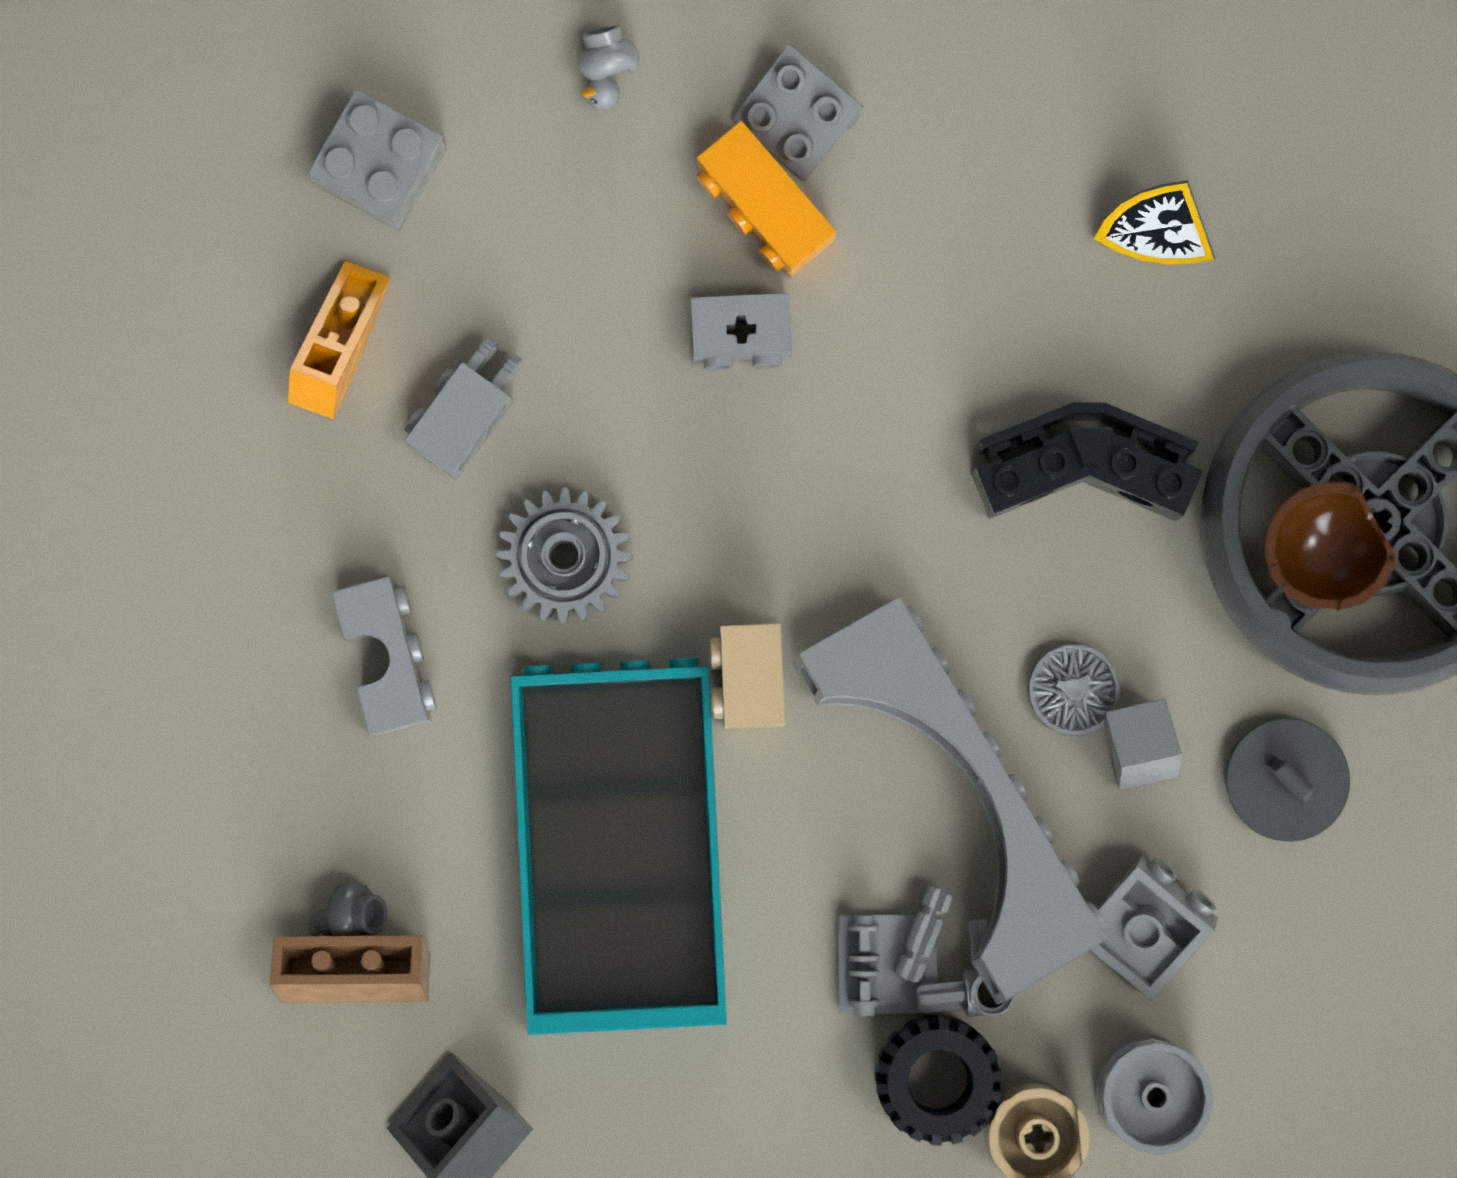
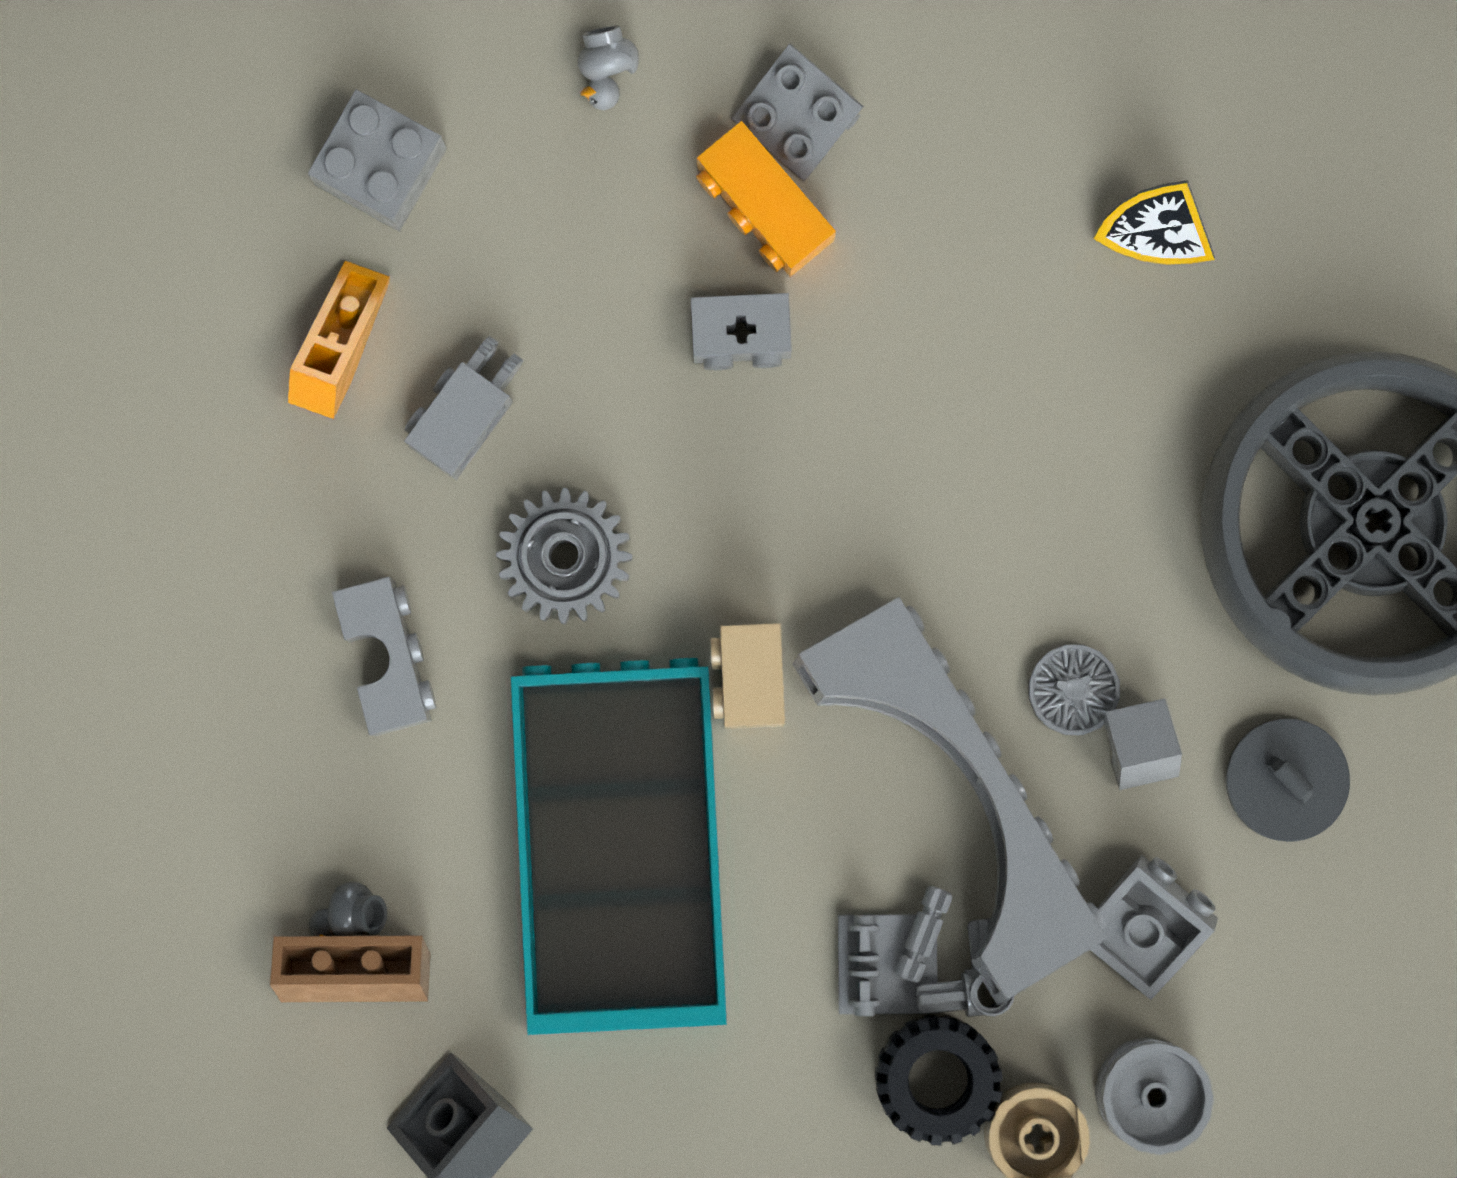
black brick [971,402,1203,521] -> none
reddish brown cylinder [1265,482,1397,612] -> none

